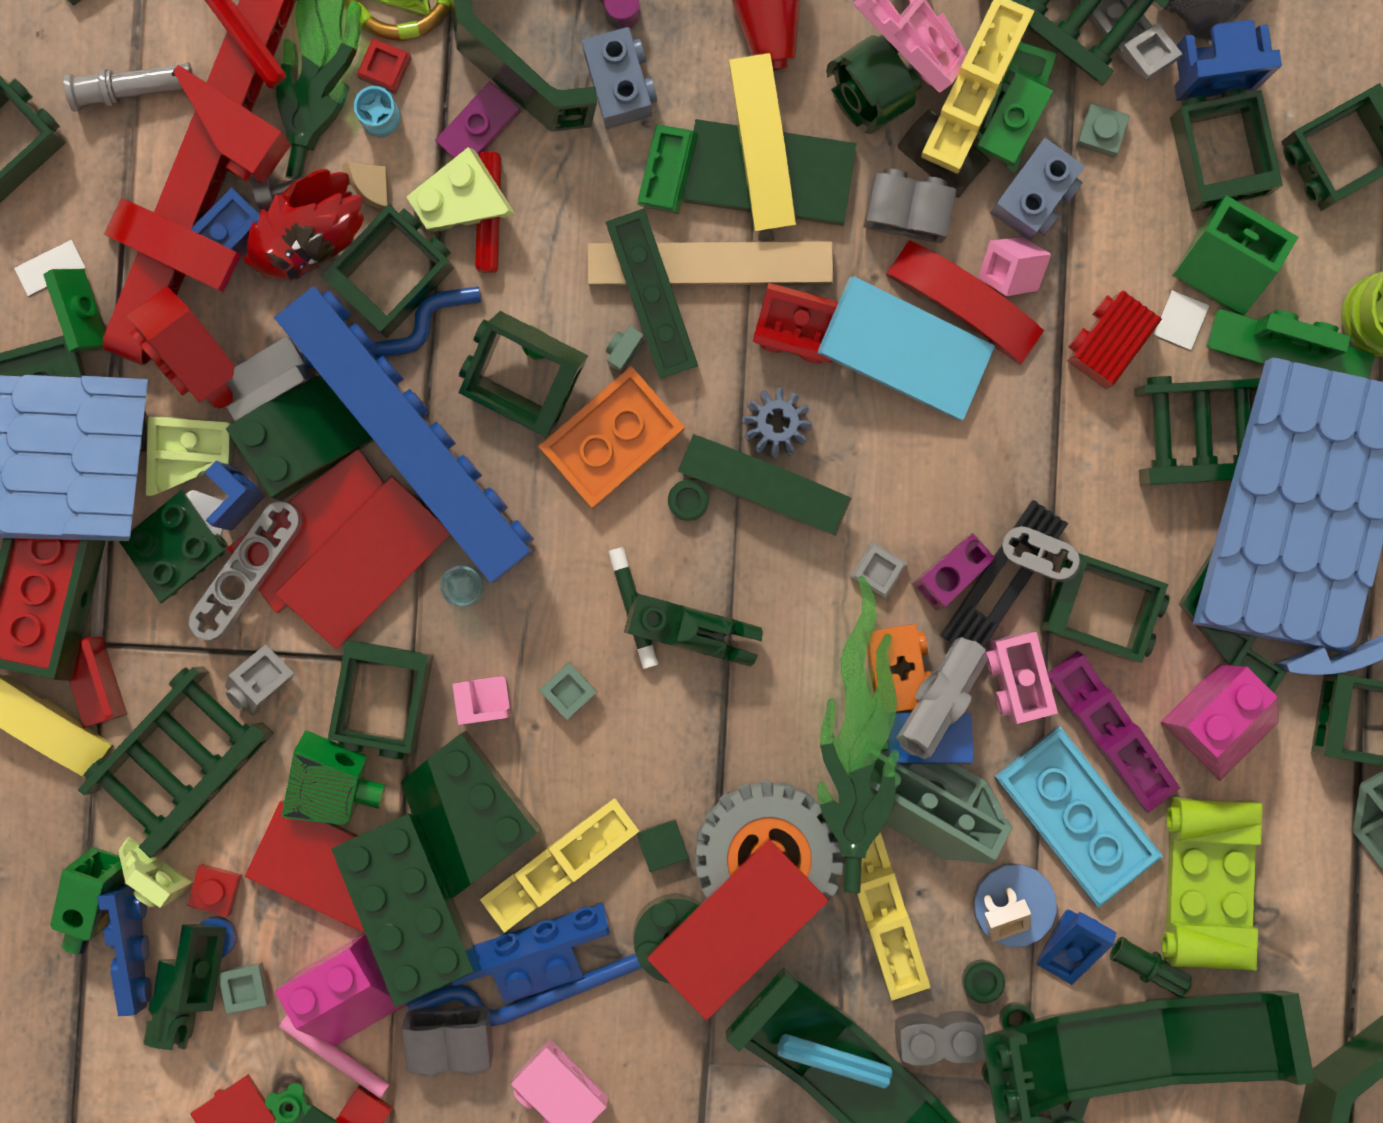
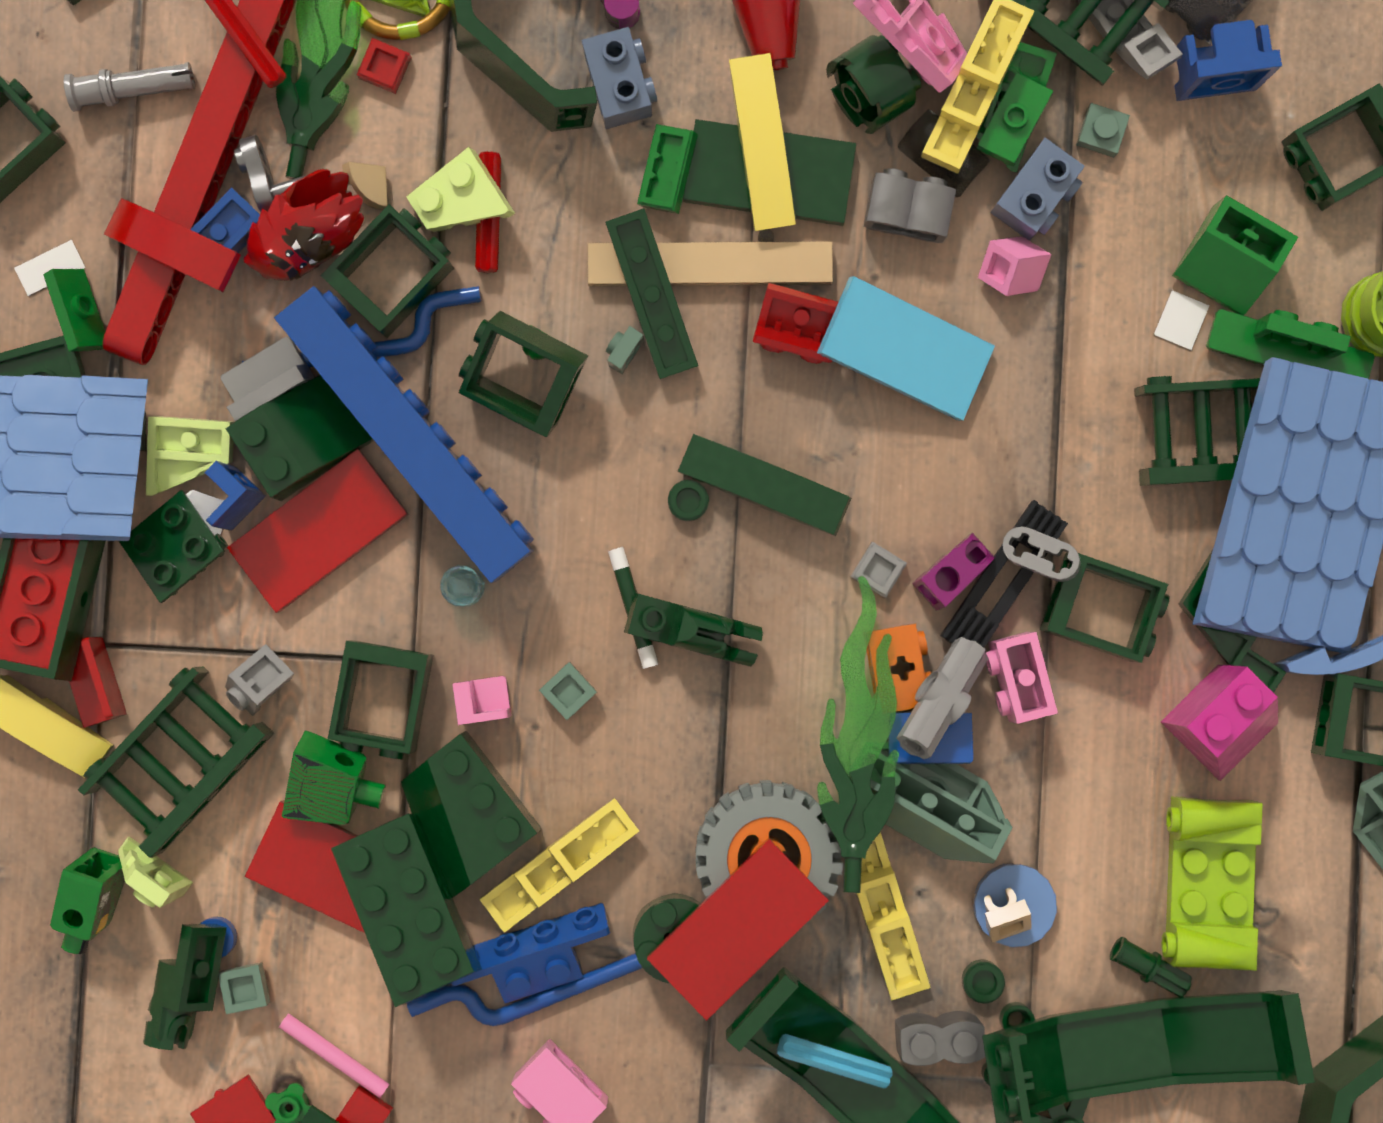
blue wing [97,884,152,1016] -> none
red hinge [127,285,235,409] -> none
red slope [173,65,291,185] -> none
red plate [187,864,242,917] -> none
light grey beam [189,502,303,640] -> none
red tile [275,475,451,649] -> none
dark pink slope [275,933,407,1046] -> none
medium azure wheel [354,86,401,137] -> none
flat silver brick [402,1006,493,1077] -> none
magenta plate [435,81,521,159] -> none
orange plate [538,366,685,509] -> none
dark green tile [637,818,689,872] -> none
sand blue gear [742,388,812,458] -> none
red slope [886,240,1044,365] -> none
medium azure tile [994,726,1163,907] -> none
blue slope [1036,909,1117,985] -> none
magenta slope [1047,651,1181,813] -> none
red brick [1067,290,1162,390] -> none
dark green window [1170,87,1283,212] -> none

